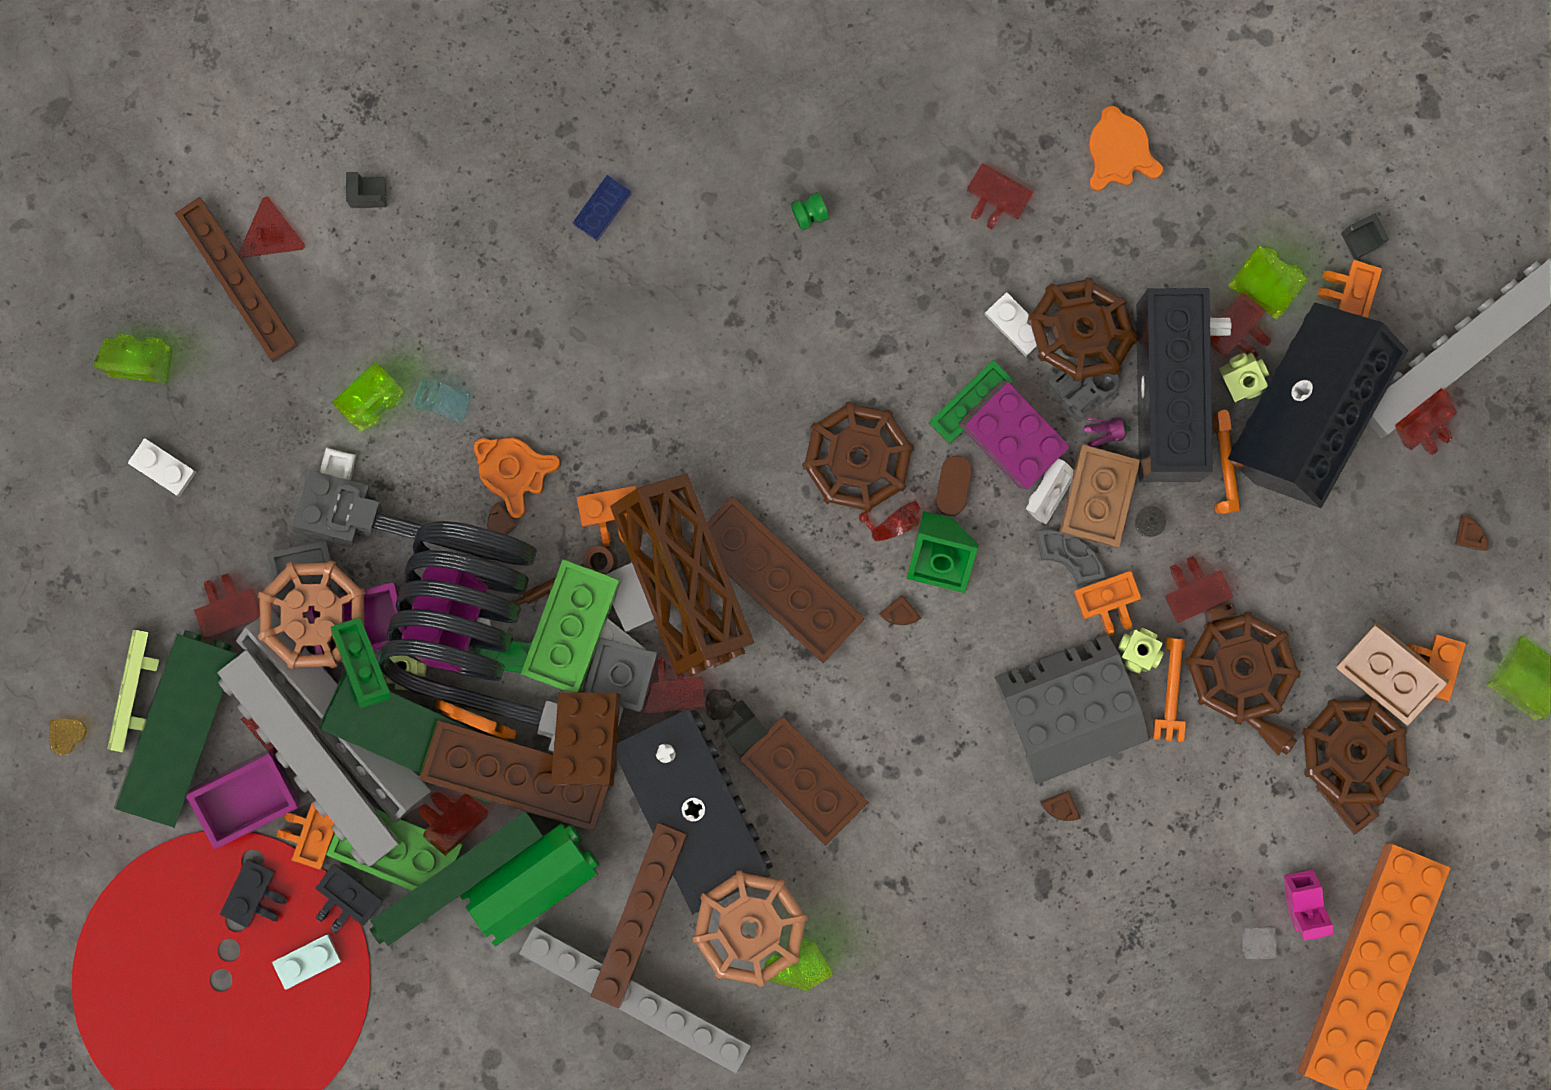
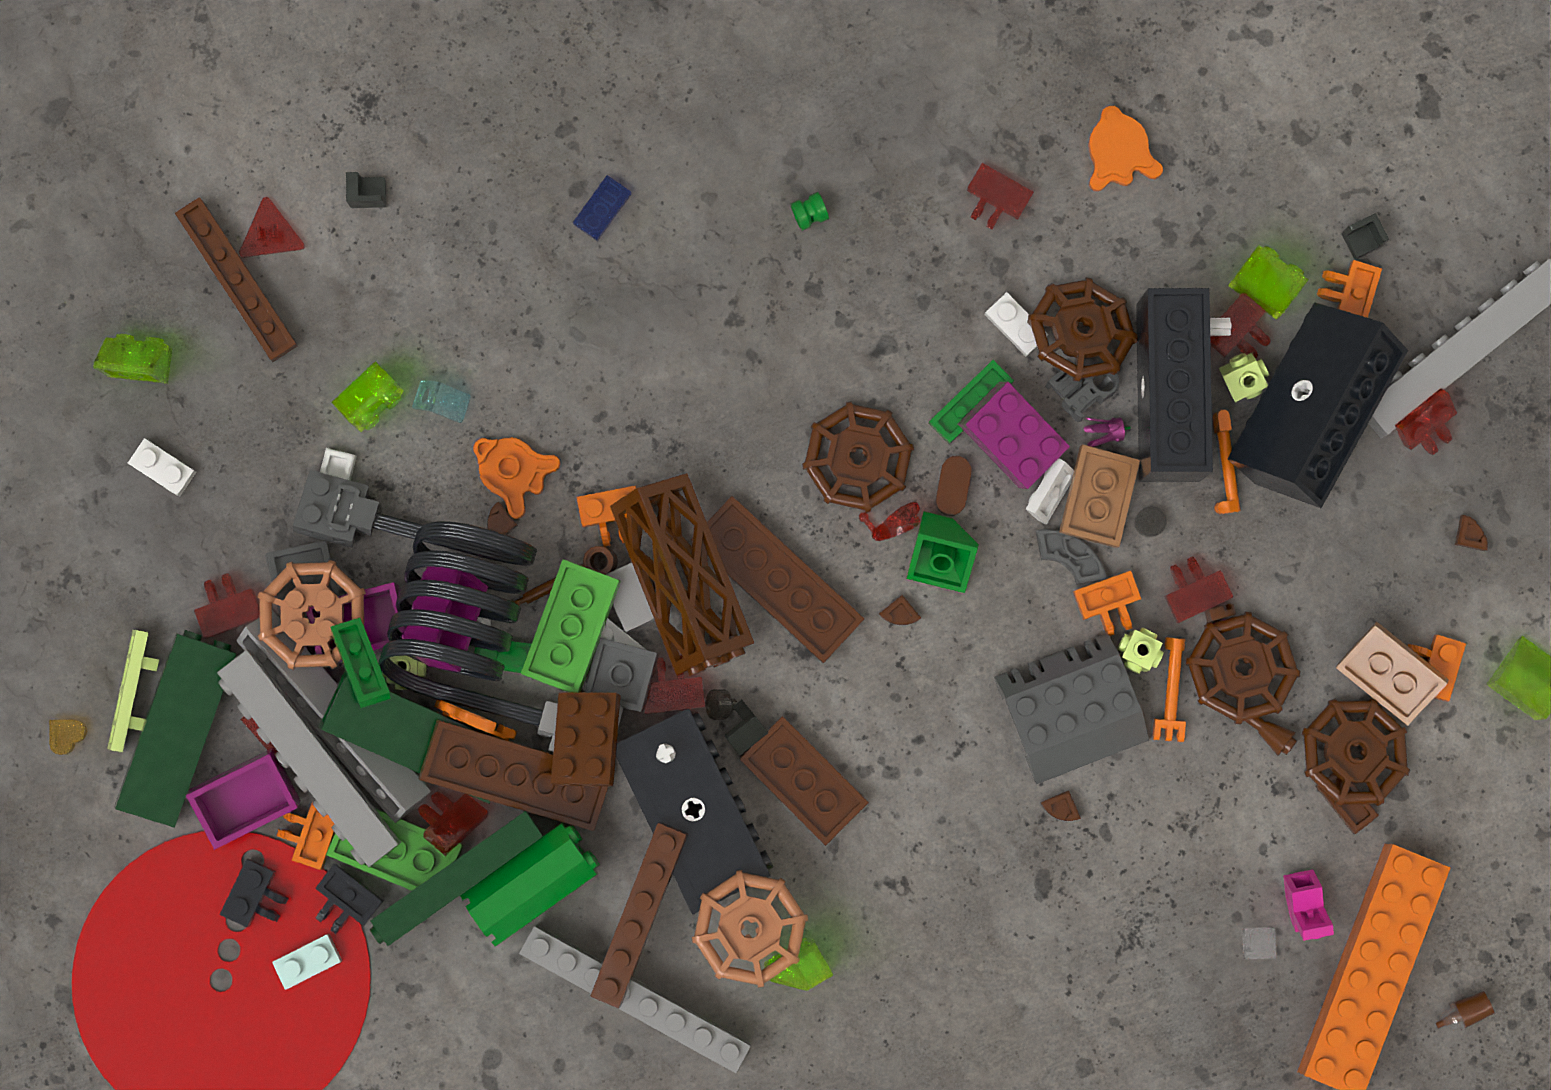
none -> reddish brown piece [1435,991,1495,1032]

